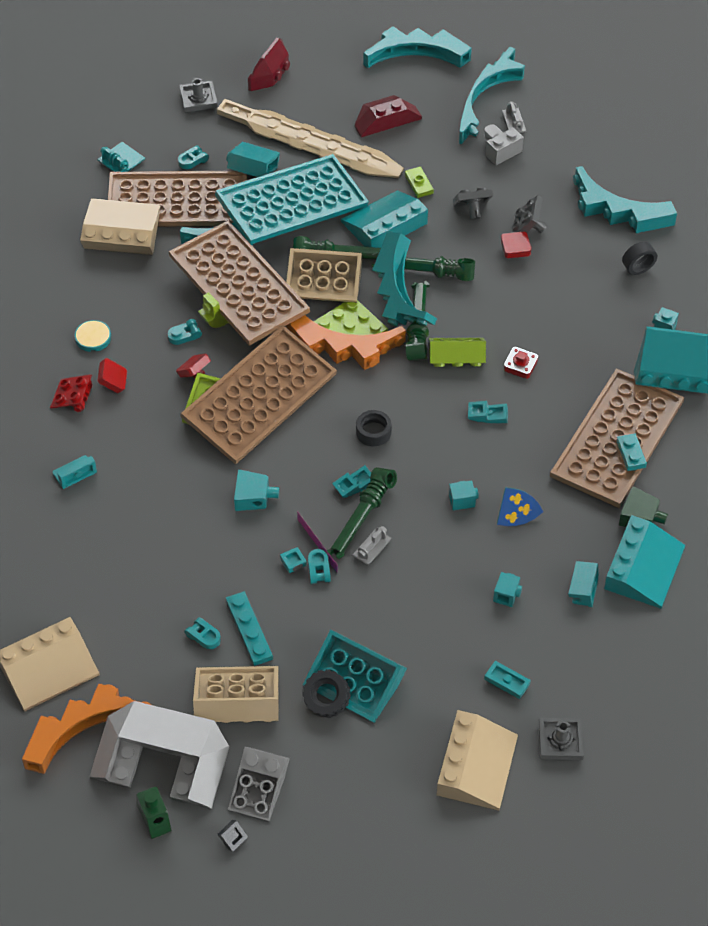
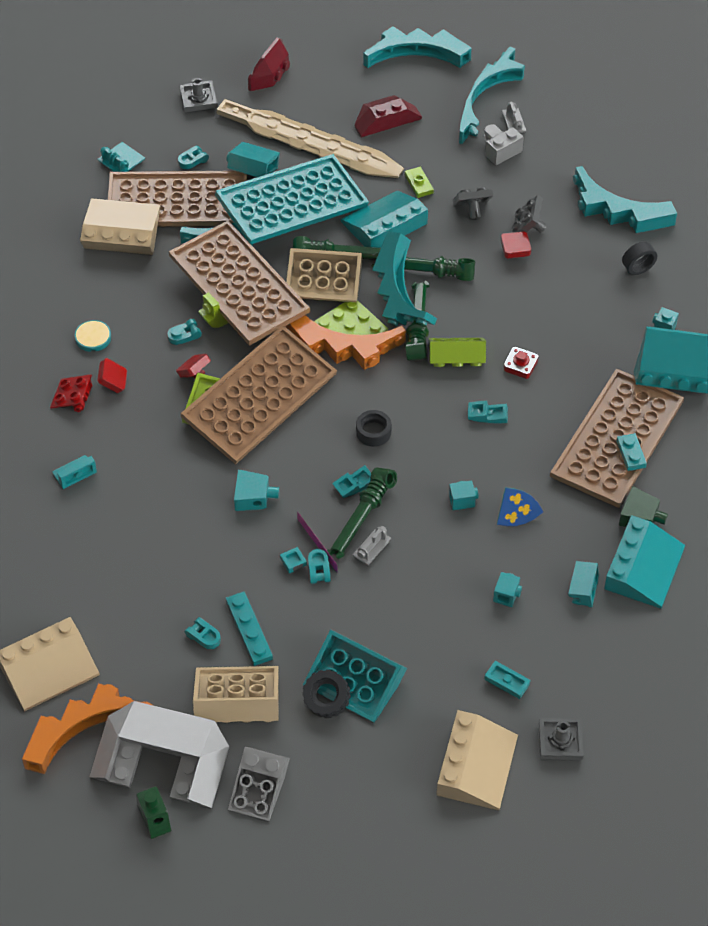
plate [217,820,248,852] -> none

